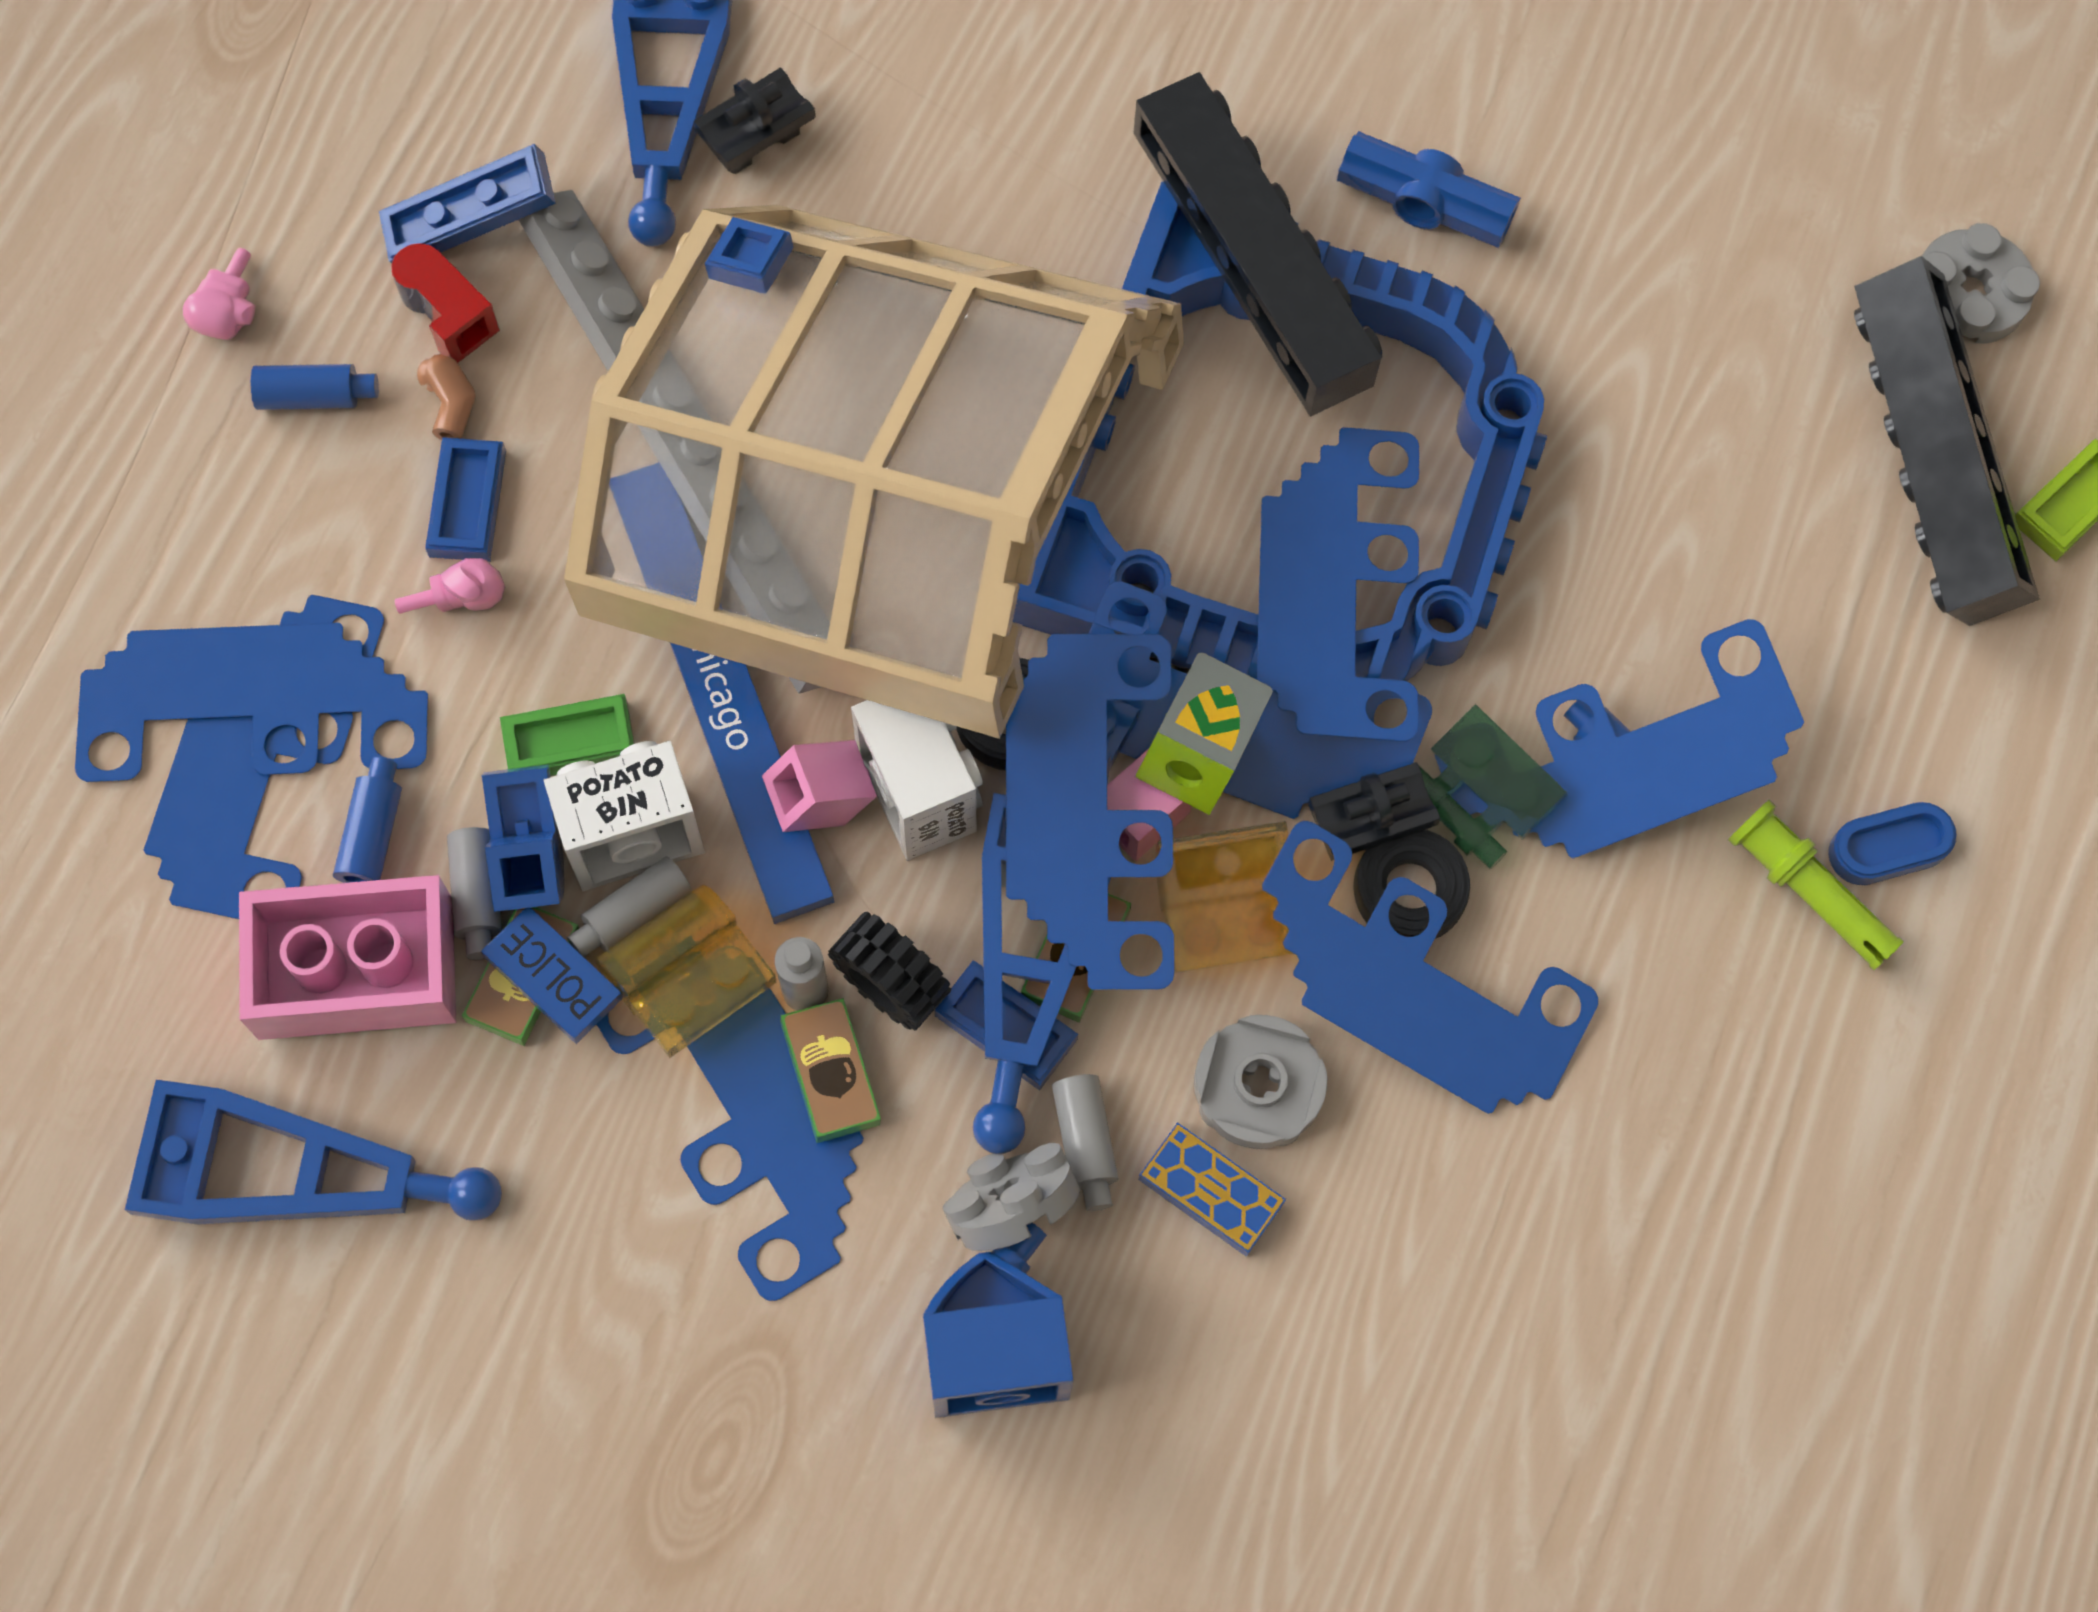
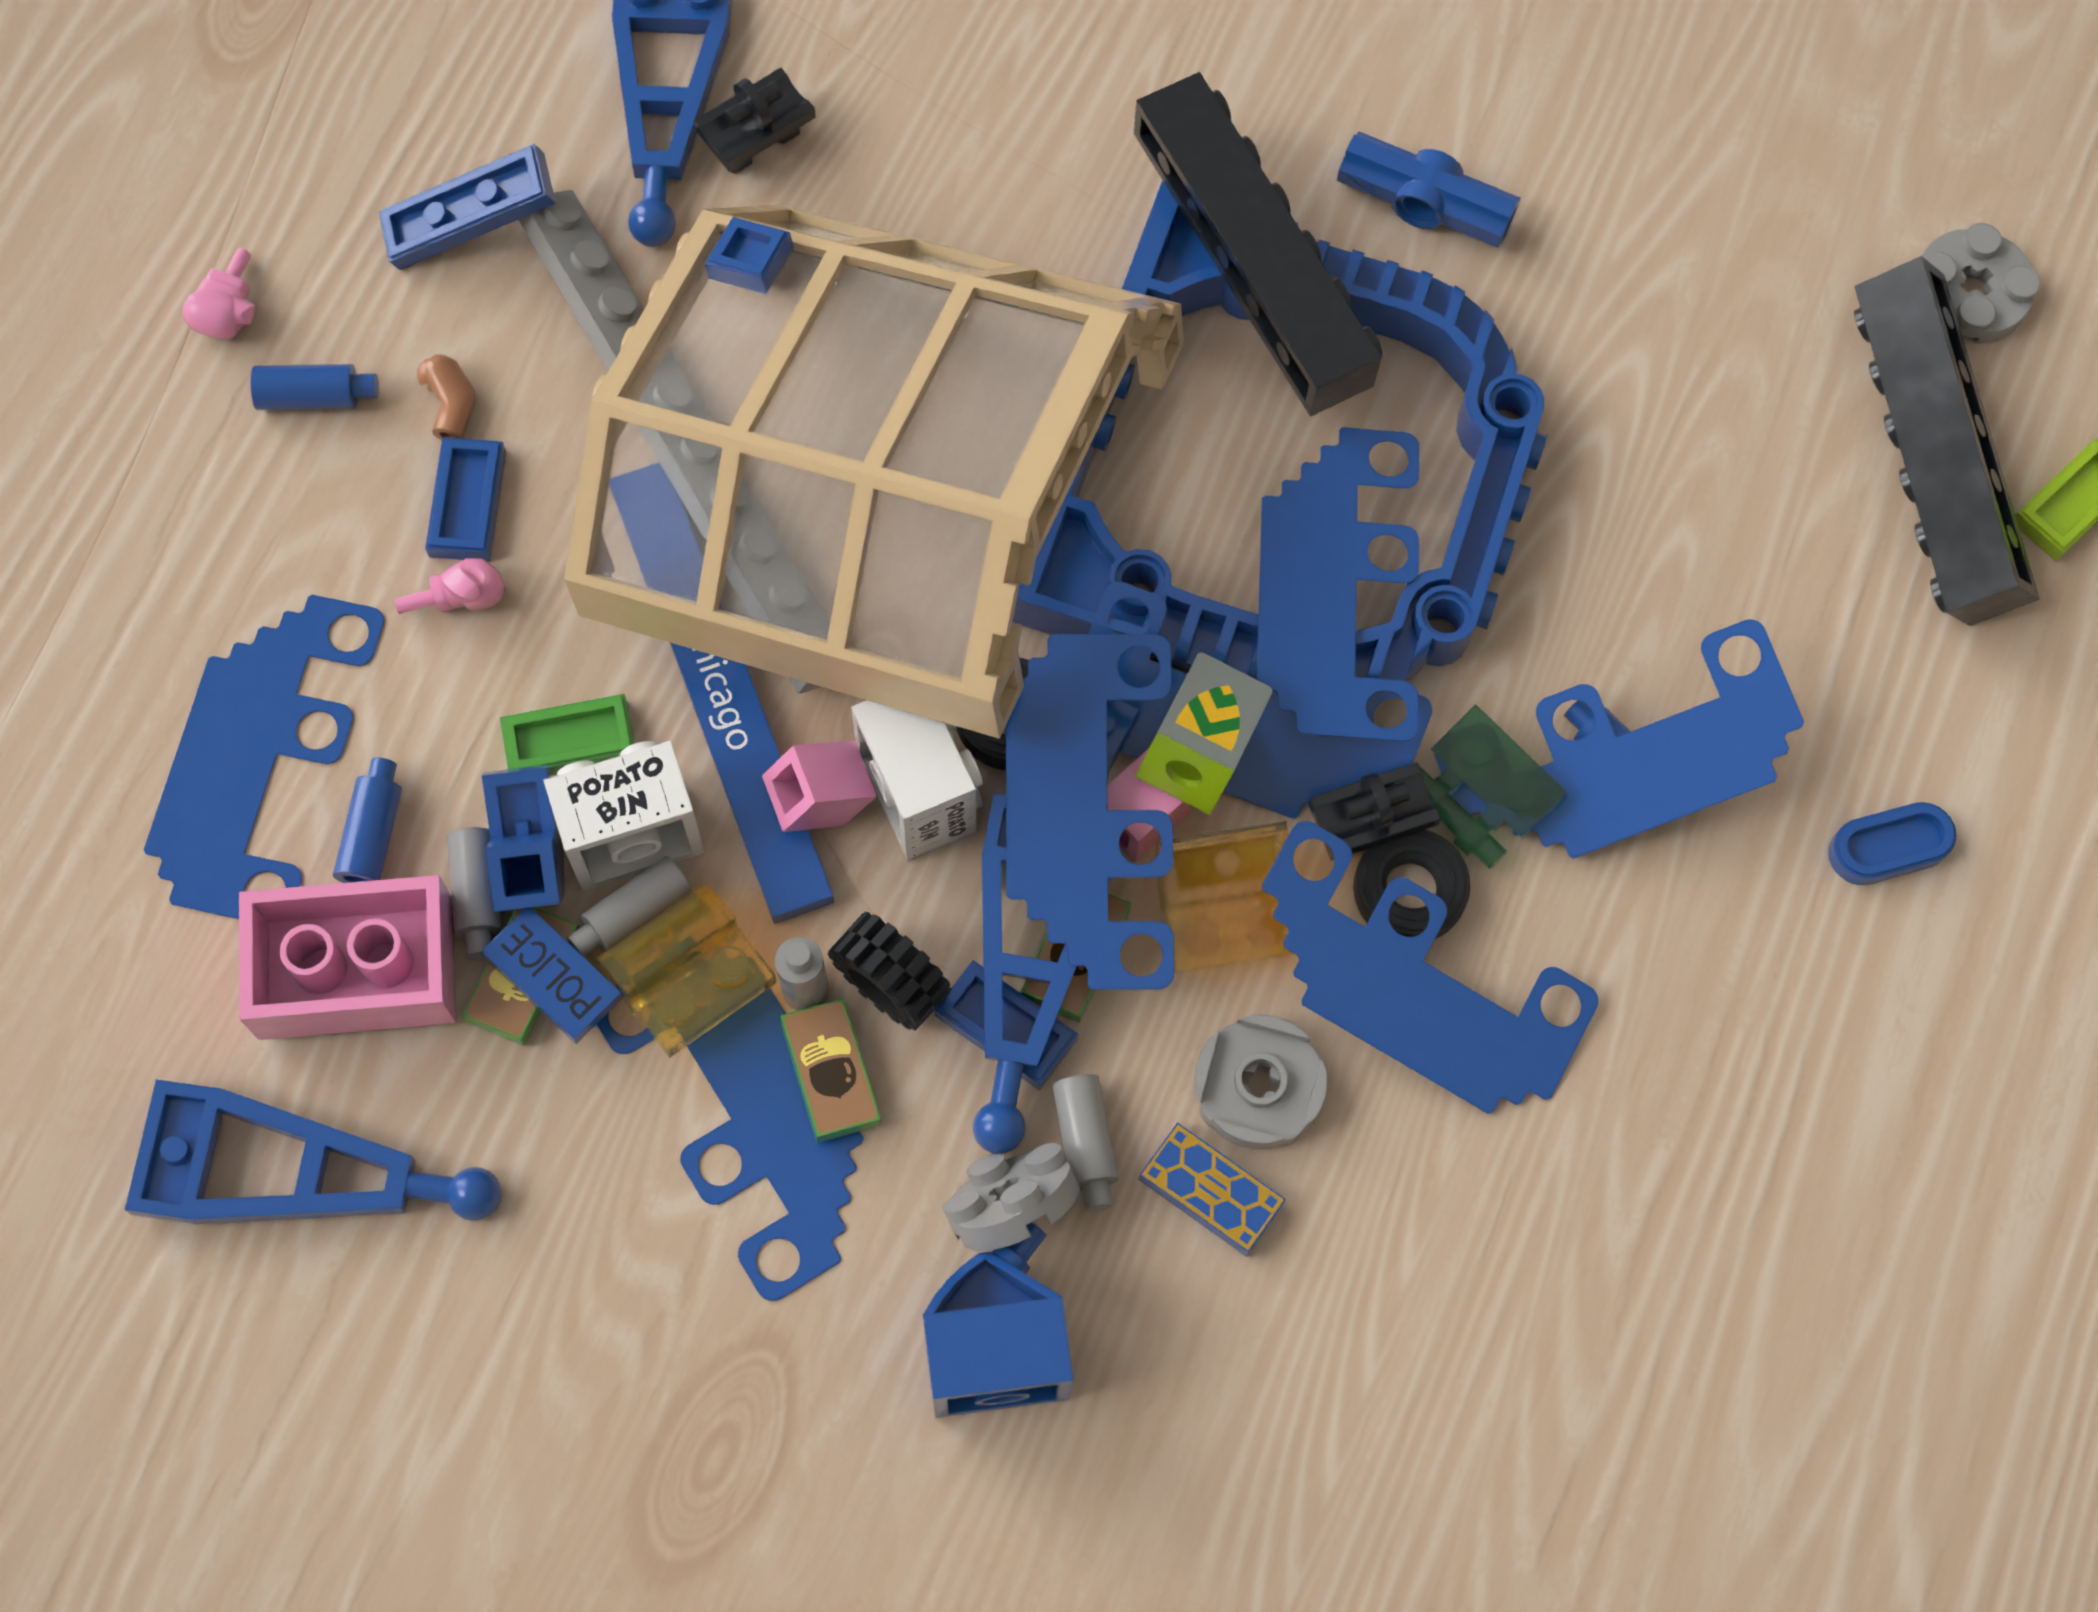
blue piece [75,623,428,782] -> none
red leg [391,243,500,363] -> none
lime pin [1728,800,1904,970] -> none

